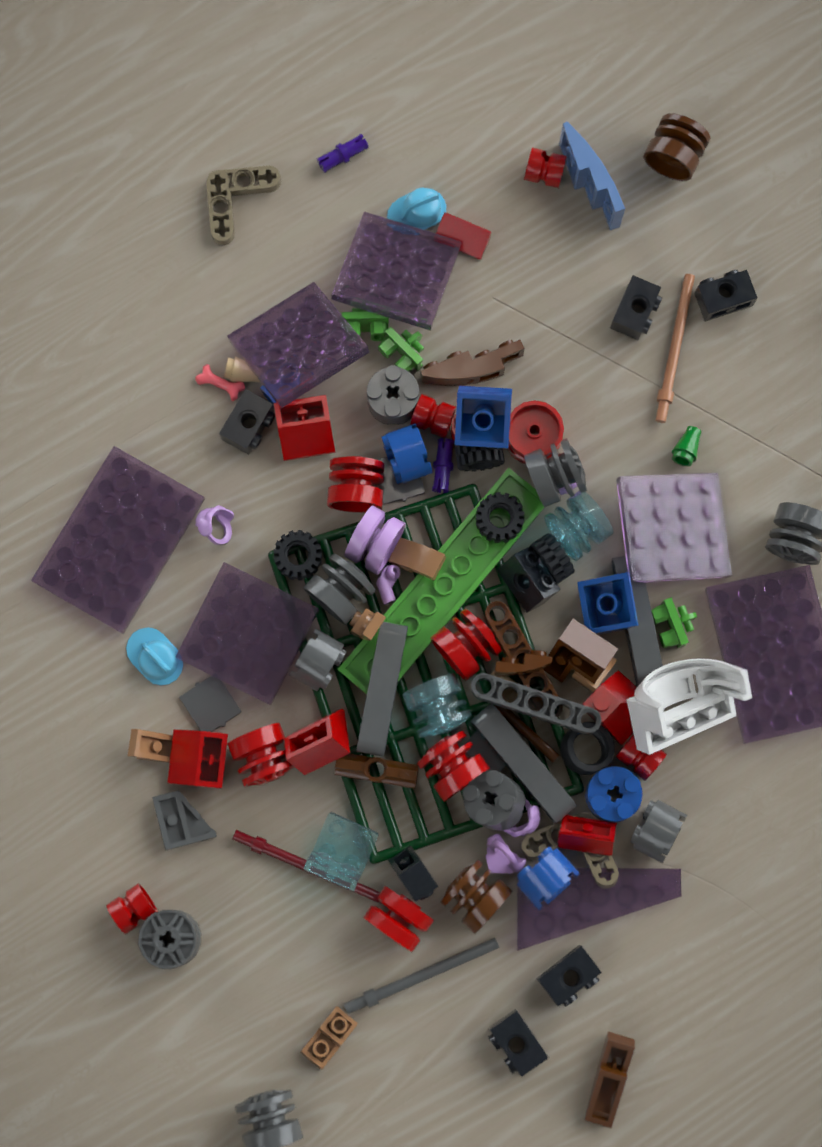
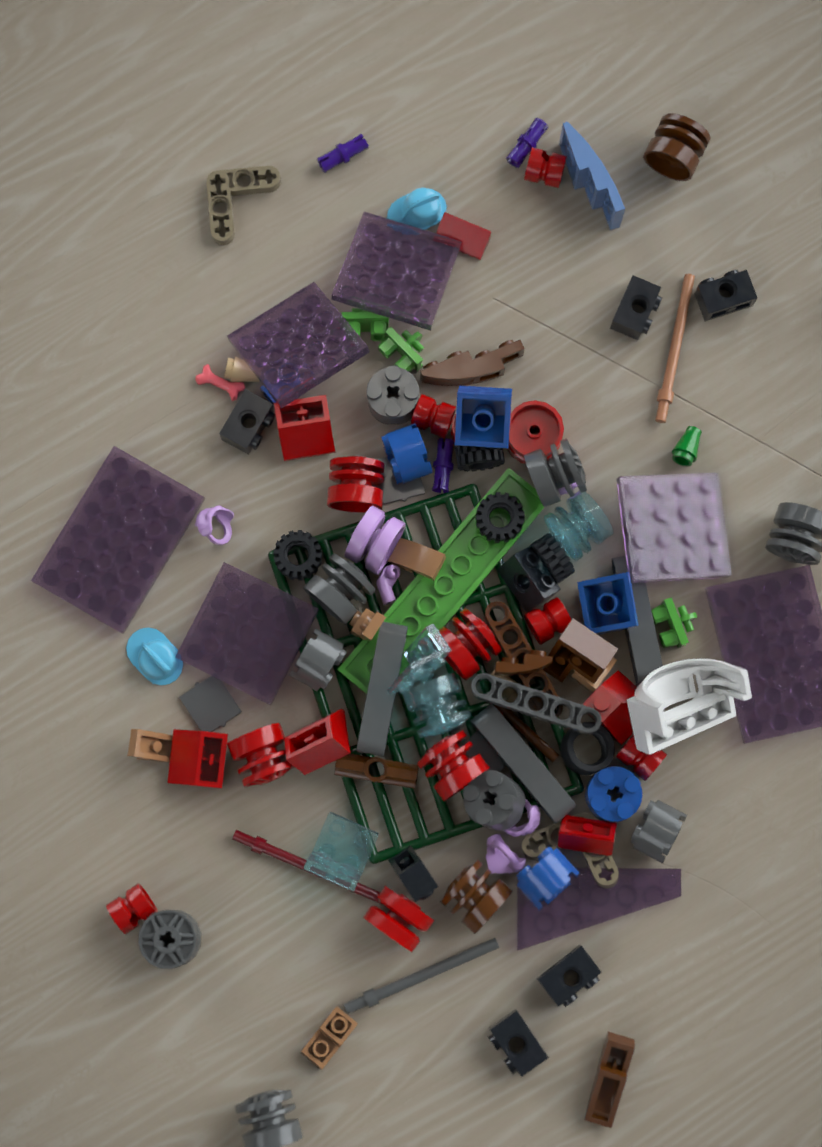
dark grey wing [152,790,217,851] -> none
none -> clear light blue bracket [387,624,451,695]
none -> dark purple pin [506,118,548,168]
none -> red wheel [524,597,571,645]

